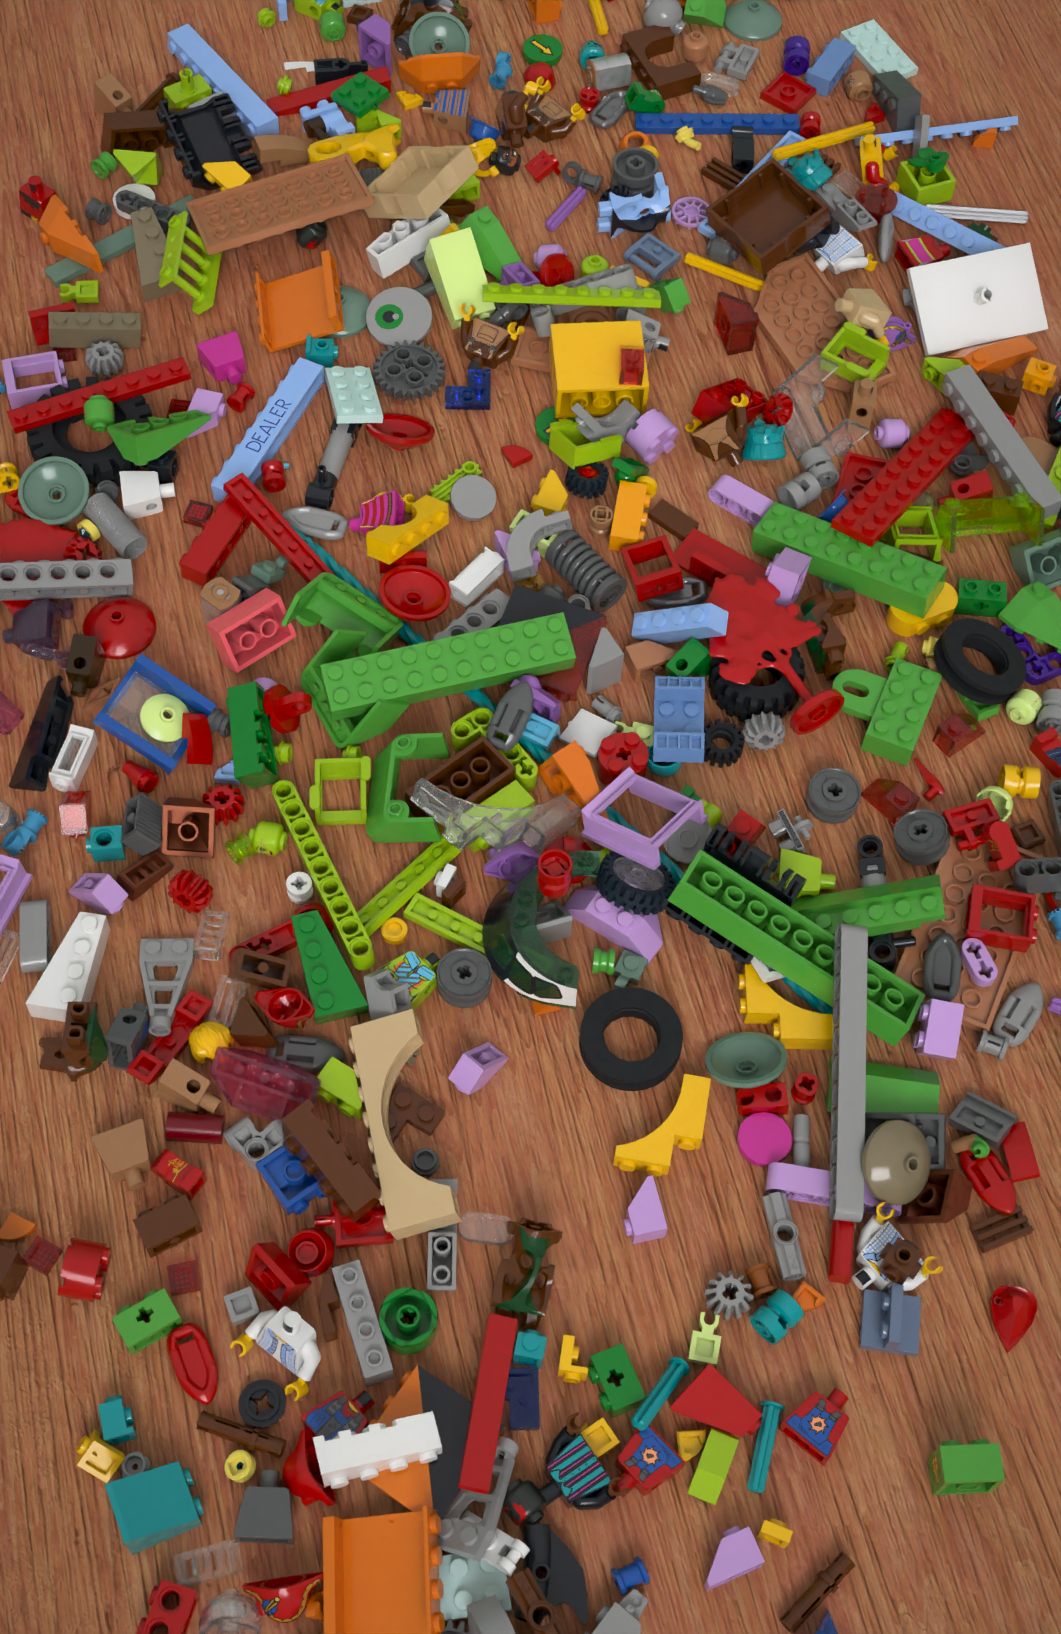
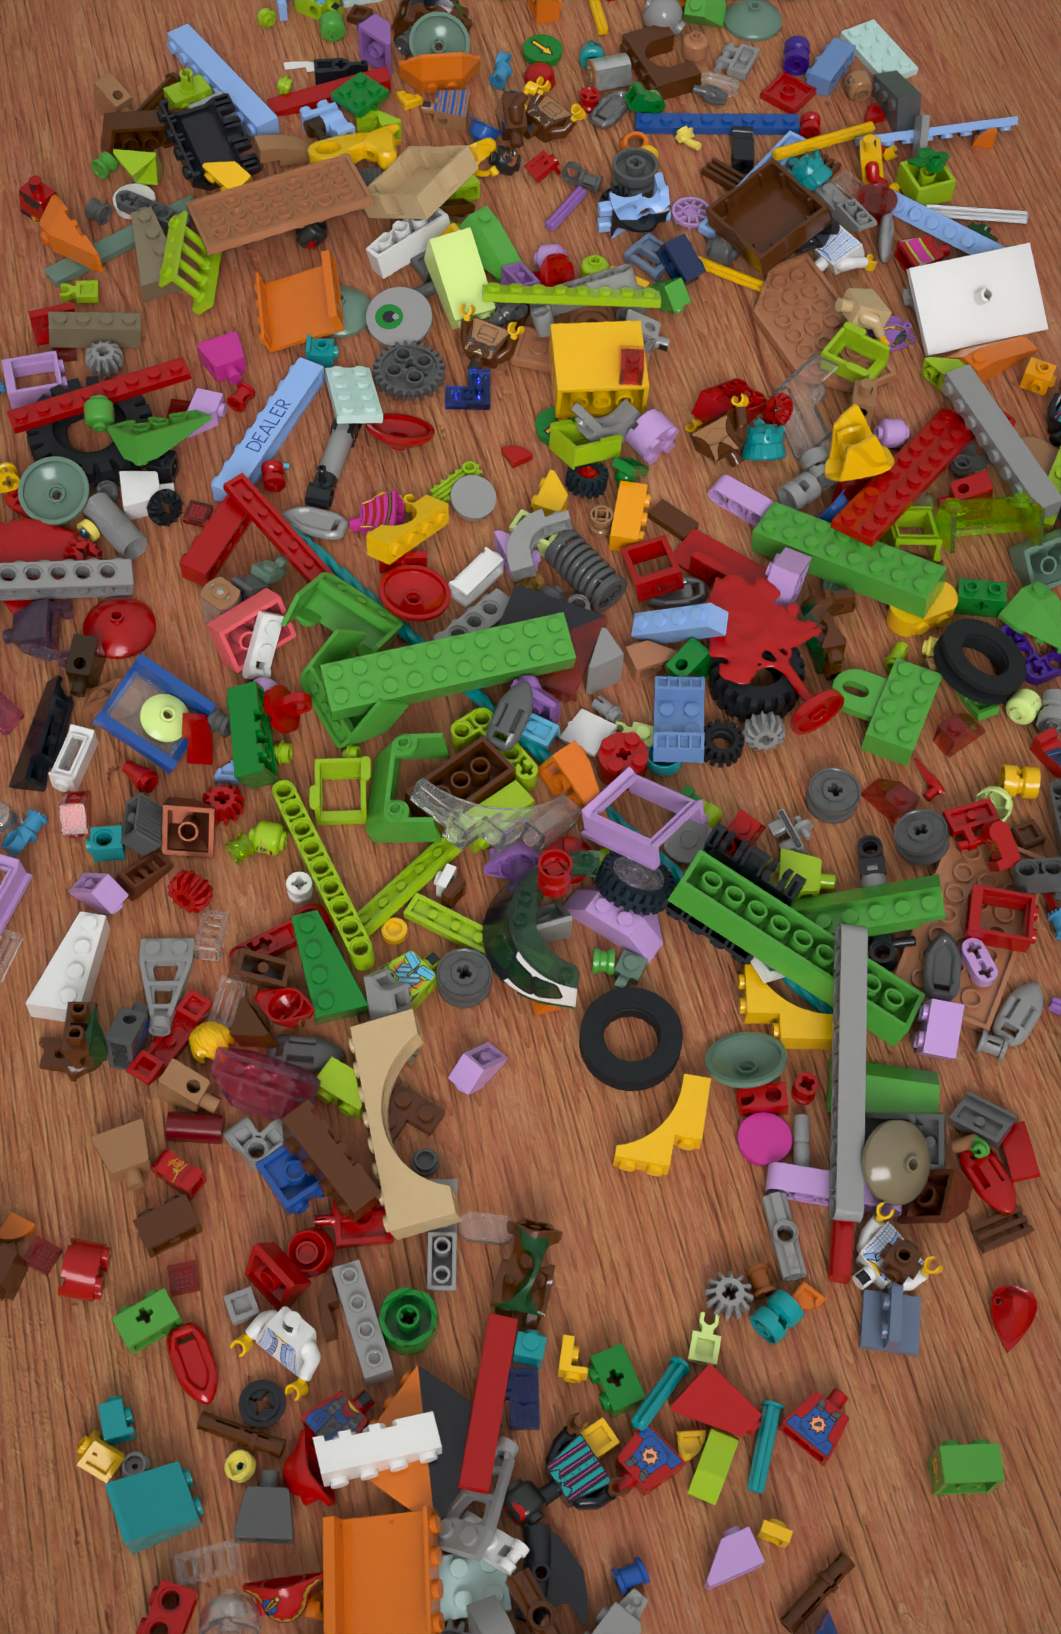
light grey beam [19,900,51,973] -> none
lavender slope [622,1175,668,1244] -> none
yellow tile [635,476,658,498] -> none
clear red slope [713,292,760,356] -> none
reddish brown brick [978,371,1024,415] -> none
none -> black gear [147,489,184,527]
none -> white plate [242,611,284,679]
none -> dark blue brick [656,234,706,286]
none -> yellow piece [825,404,895,482]

